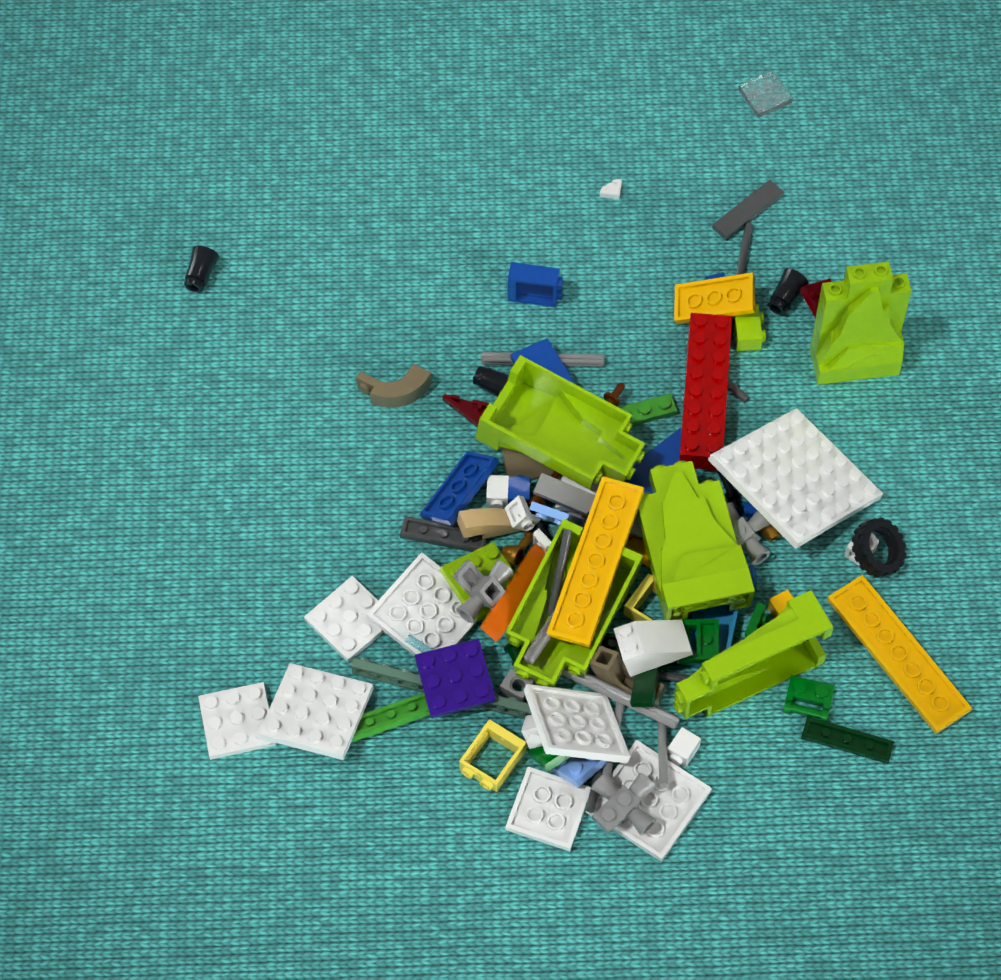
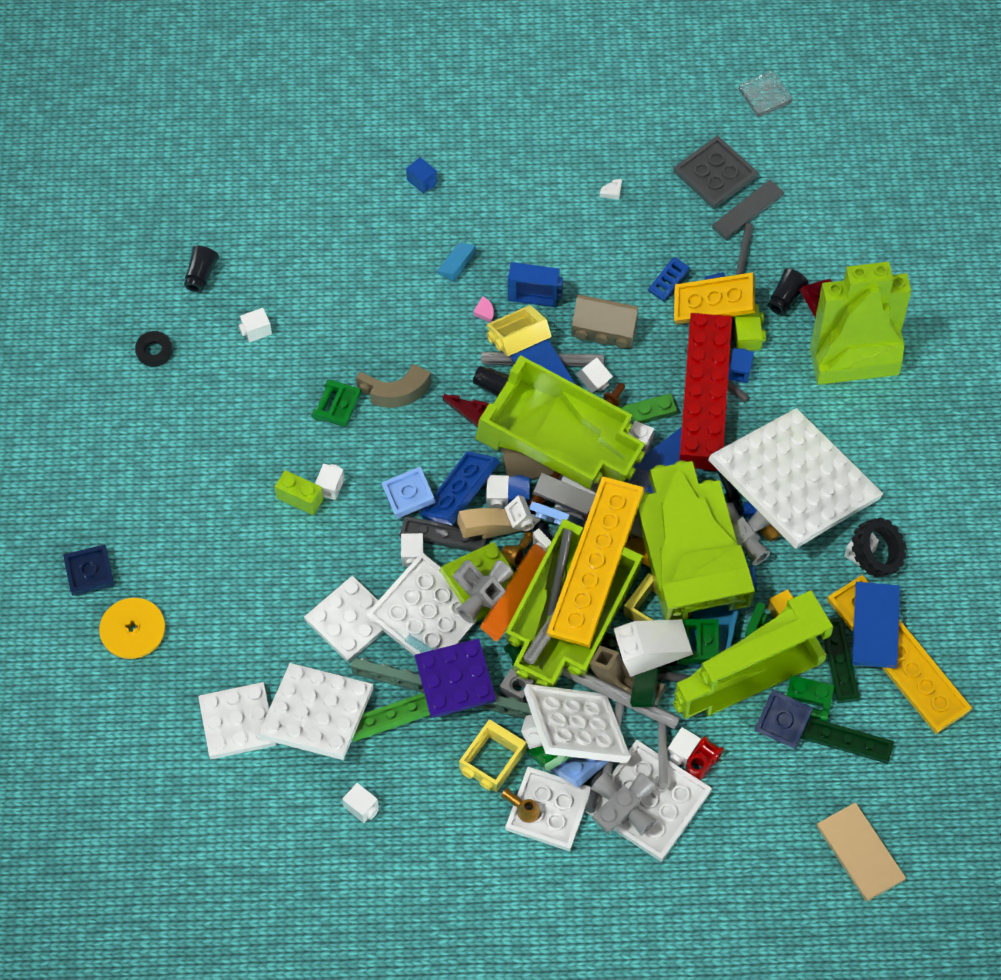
none -> dark blue plate [63,545,115,596]
none -> yellow piece [99,598,165,659]
none -> black tyre [135,331,172,367]
none -> white brick [238,308,272,343]
none -> lime brick [274,470,324,516]
none -> green plate [311,380,361,427]
none -> white brick [315,463,345,500]
none -> white brick [342,783,379,823]
none -> light blue plate [382,466,436,519]
none -> white brick [401,533,424,567]
none -> blue brick [406,157,438,194]
none -> dark azure slope [437,243,476,282]
none -> bright pink tile [473,296,494,323]
none -> light yellow window [486,305,552,357]
none -> pearl gold bar [501,788,540,823]
none -> dark tan slope [572,294,638,349]
none -> white brick [576,357,613,393]
none -> clear tile [627,467,651,493]
none -> white brick [628,421,654,454]
none -> blue slope [648,257,690,302]
none -> dark grey plate [673,135,758,209]
none -> red piece [686,736,724,780]
none -> blue brick [728,348,754,384]
none -> dark blue plate [754,689,814,749]
none -> tan tile [816,802,906,902]
none -> dark green tile [823,618,860,704]
none -> blue tile [852,582,900,668]

